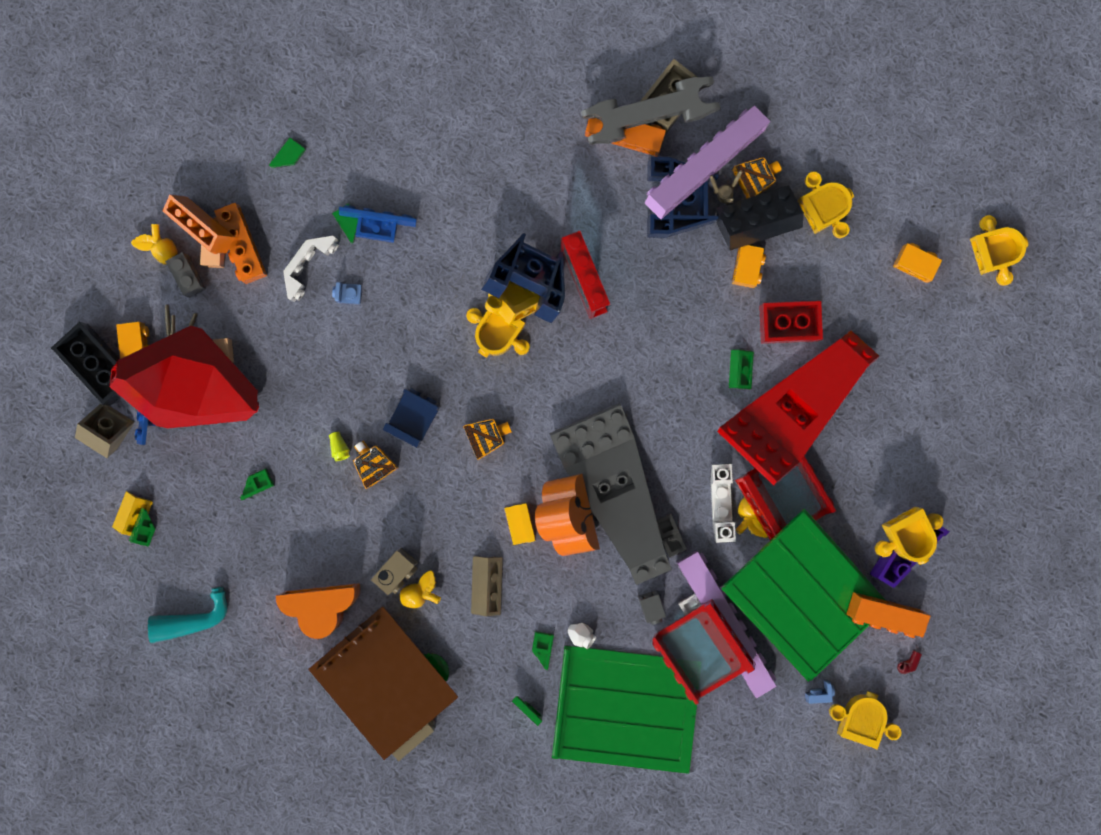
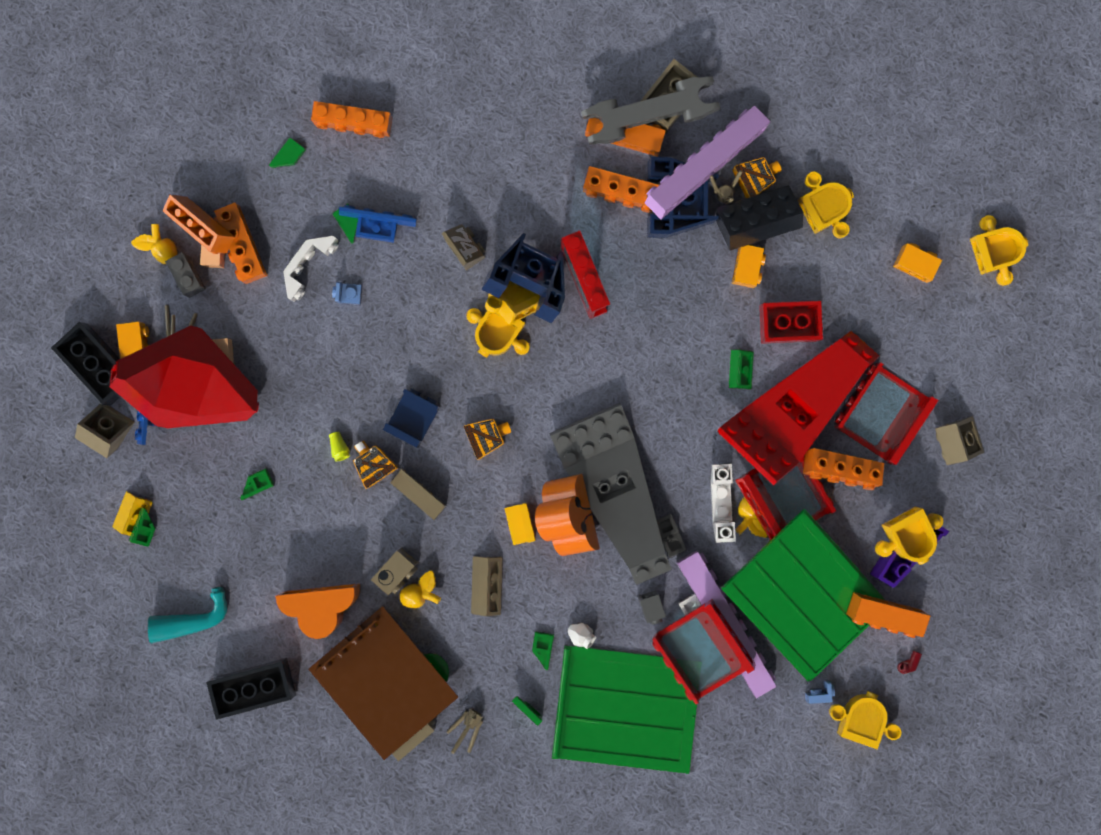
none -> black brick [206,658,296,720]
none -> orange brick [311,101,393,138]
none -> dark tan panel [391,468,447,520]
none -> dark tan slope [441,224,486,271]
none -> dark tan plant [447,708,483,754]
none -> orange brick [583,166,659,213]
none -> orange brick [803,448,884,490]
none -> clear light blue panel [834,362,939,465]
none -> dark tan slope [935,416,984,465]

